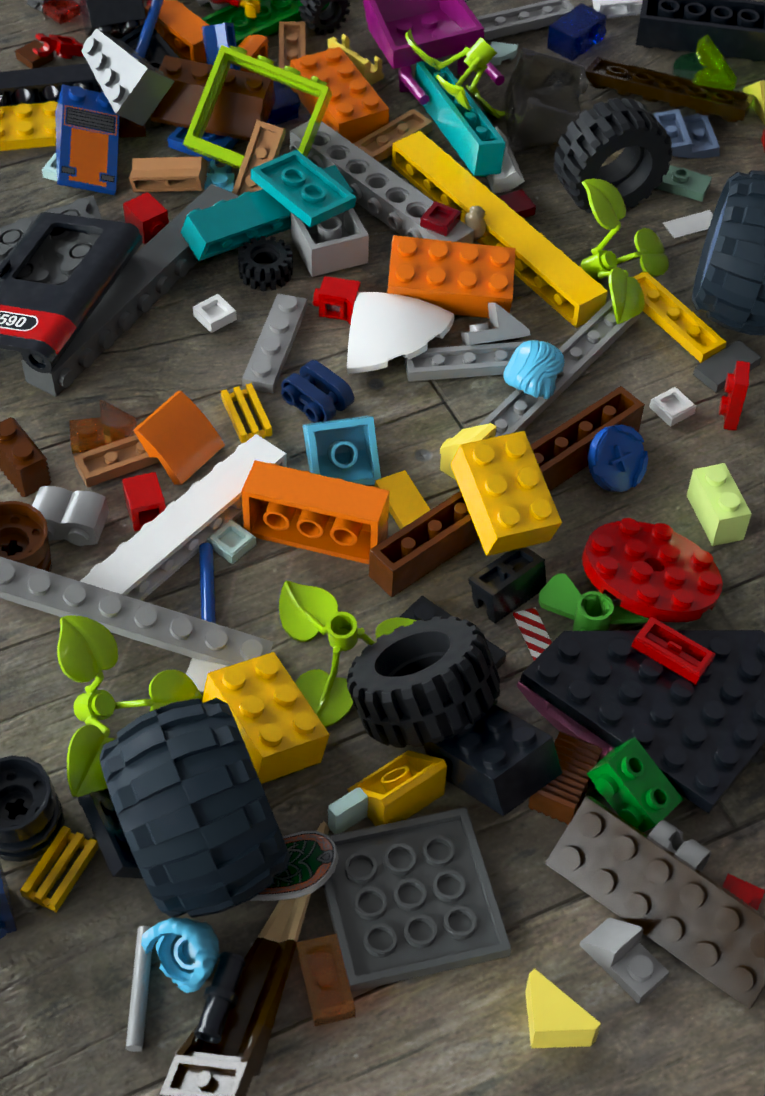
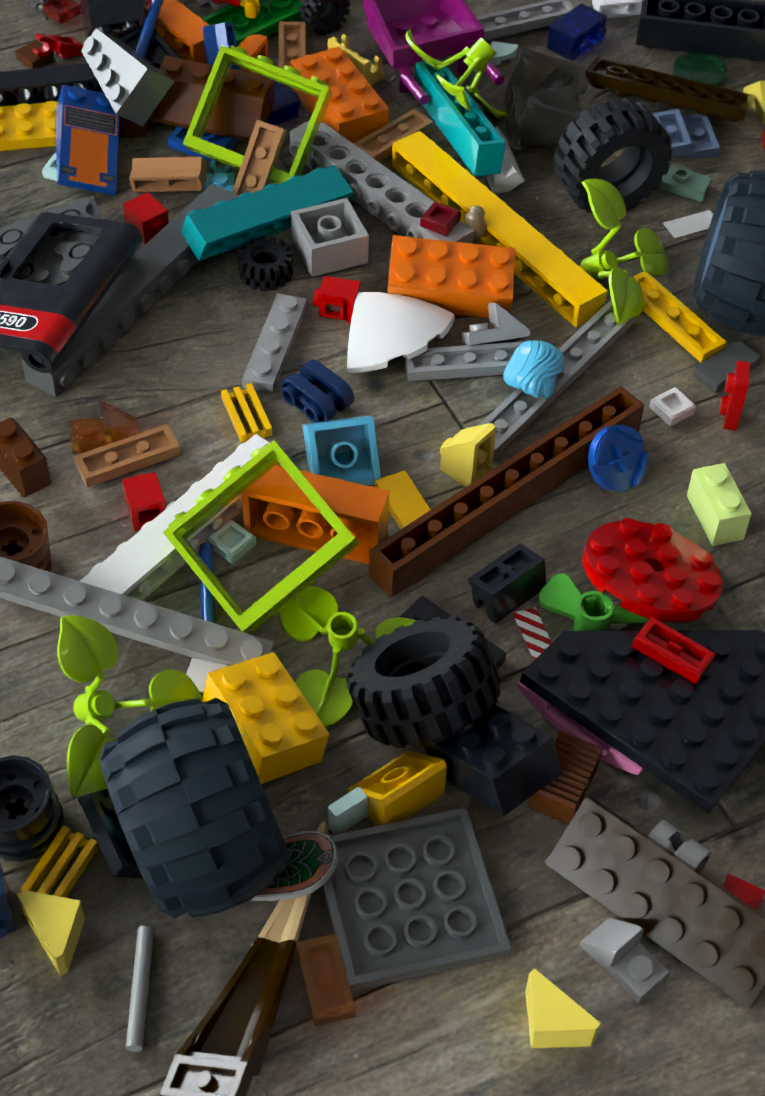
light grey brick [32,486,109,546] -> none
orange slope [133,391,225,485] -> none
medium azure hair [141,917,220,993] -> none
white plate [193,294,237,333] -> none
black pin [194,952,246,1044] -> none
teal plate [250,149,357,227] -> none
yellow brick [450,431,562,556] -> none
dark red tile [498,189,536,218] -> none
green brick [586,737,683,832] -> none
clear neon green slope [693,34,737,91] -> none
none -> light yellow slope [16,890,85,976]
none -> lime window [163,440,360,634]

